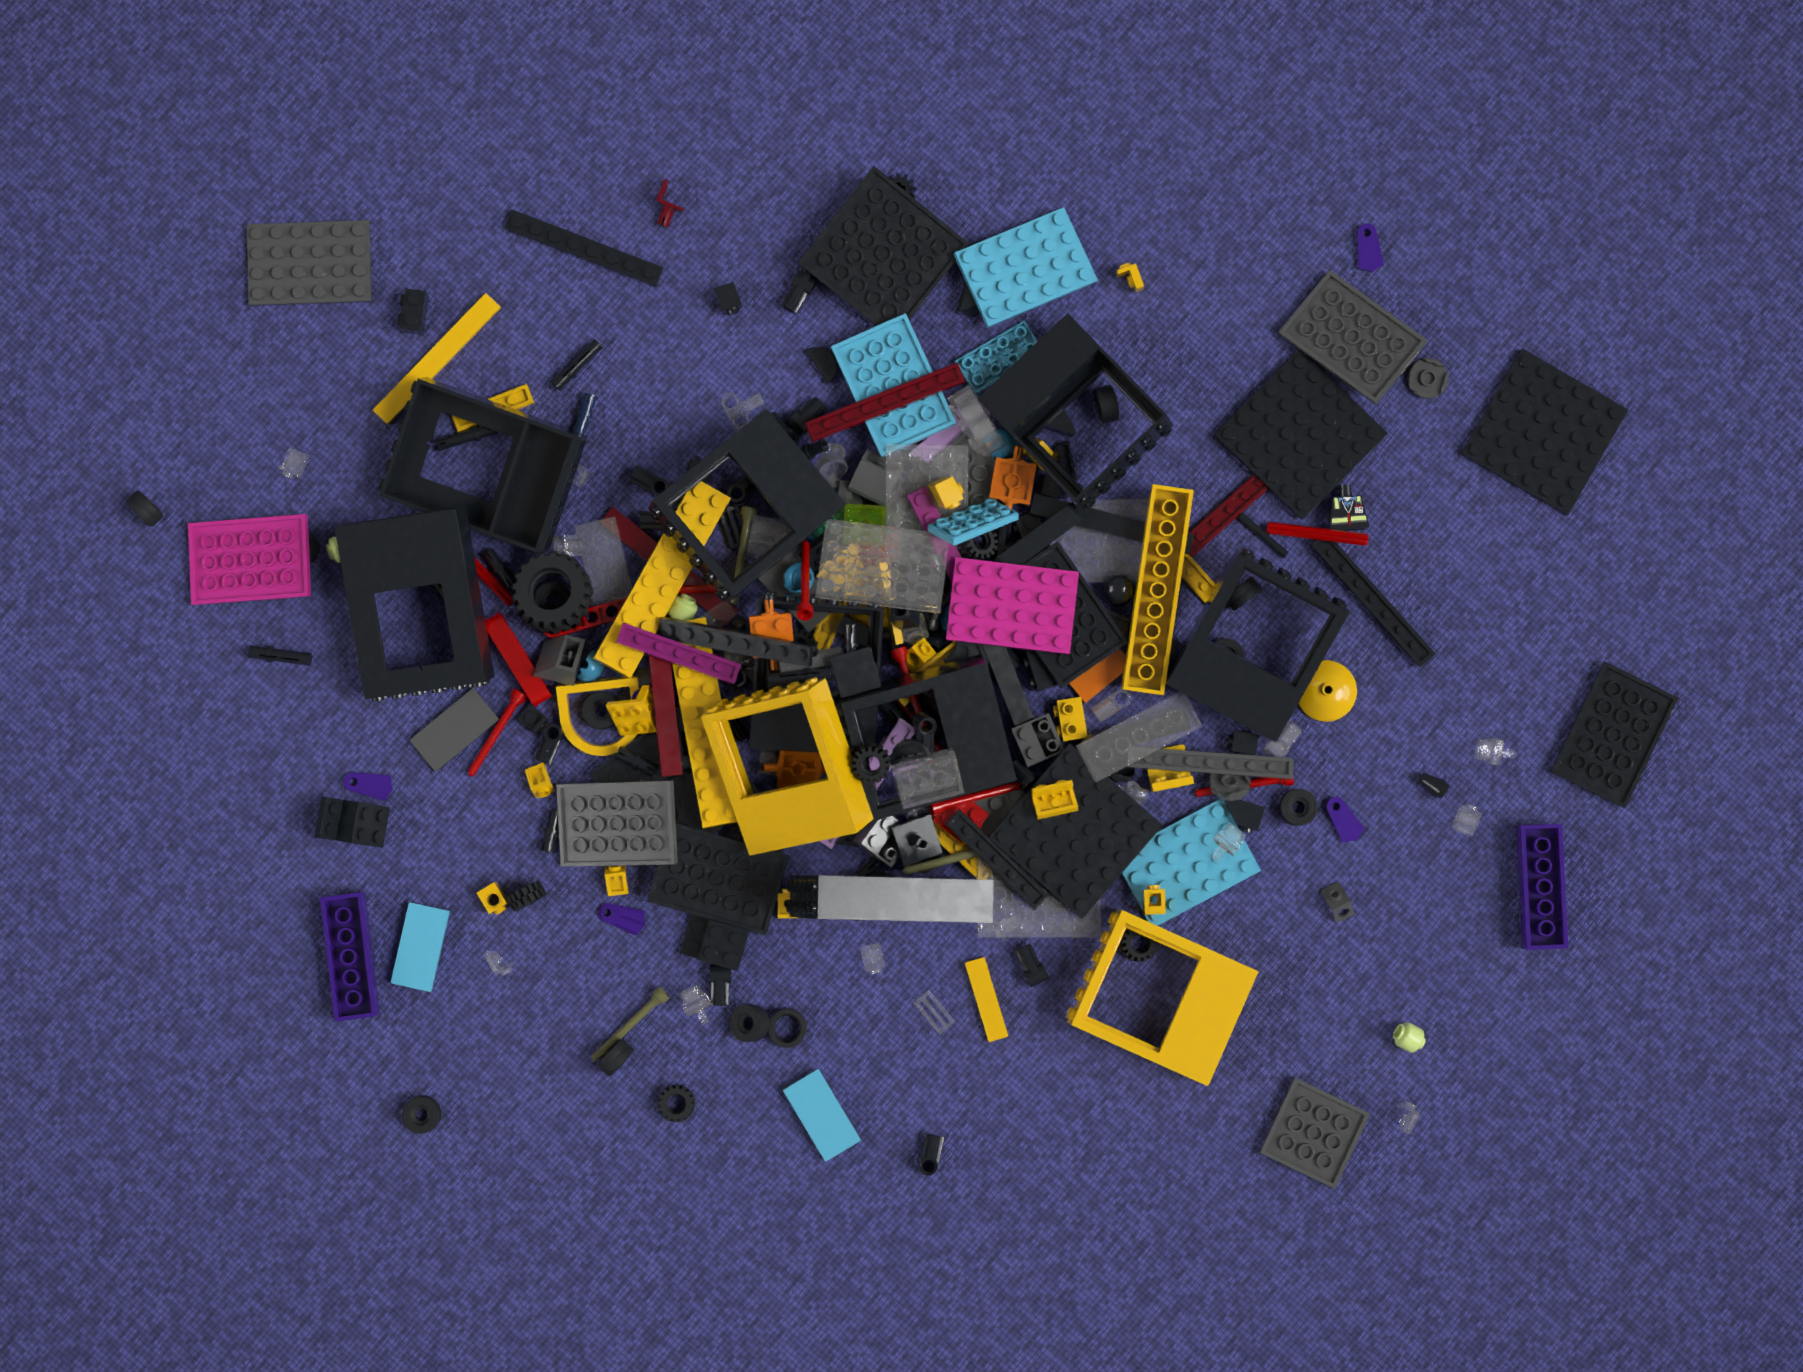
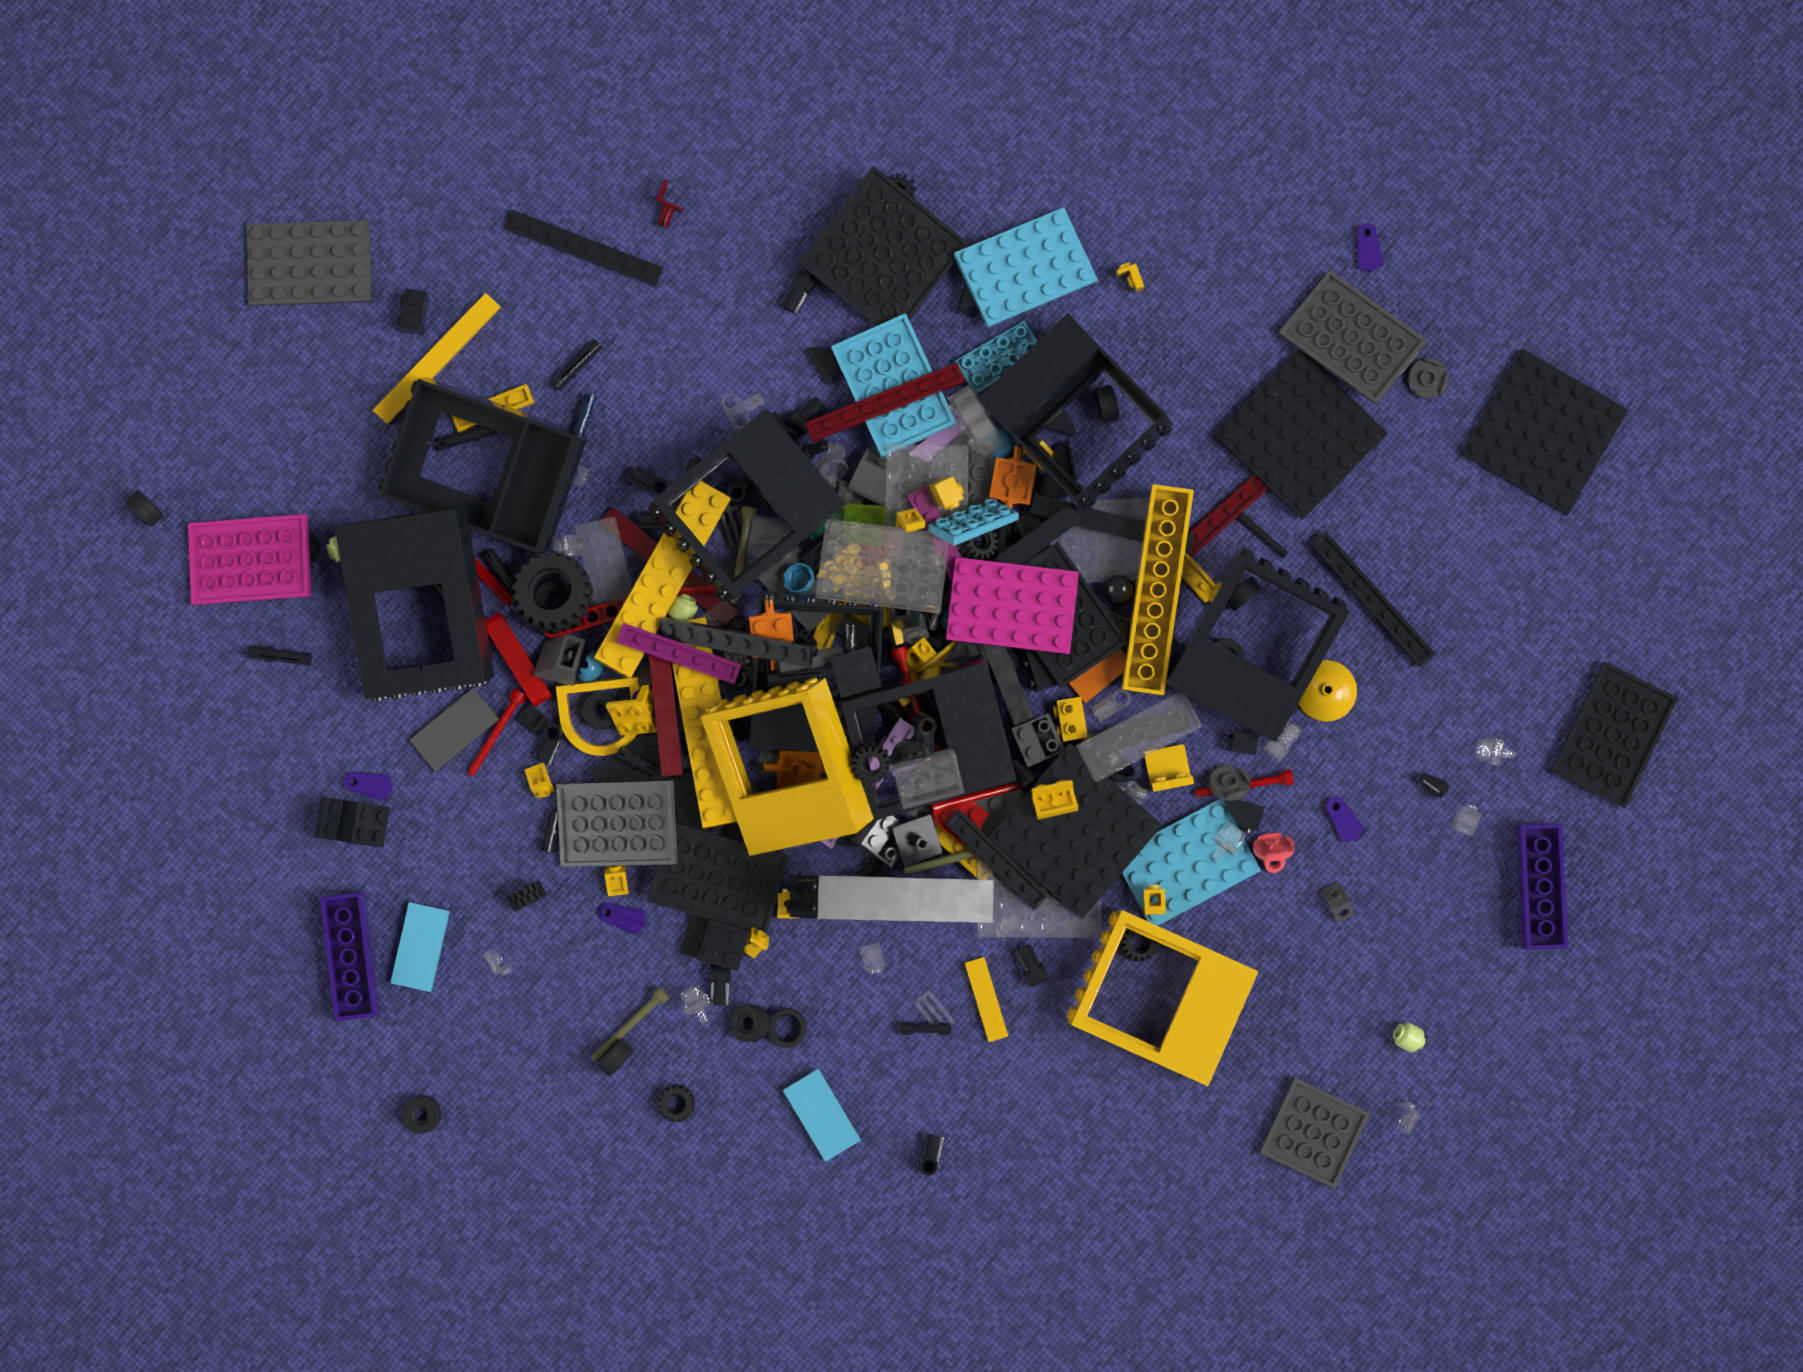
clear bracket [278,447,310,479] -> none
yellow brick [477,882,509,915] -> none
black brick [714,282,742,316] -> none
red piece [797,541,813,621] -> none
dark grey plate [1127,746,1294,780] -> none
red axle [1267,522,1369,546] -> none
black tyre [1279,789,1318,826] -> none
torso [1327,484,1369,531] -> none
none -> yellow bracket [744,927,769,959]
none -> yellow bracket [896,508,925,532]
none -> black bar [900,1022,951,1035]
none -> coral tile [1253,832,1295,873]

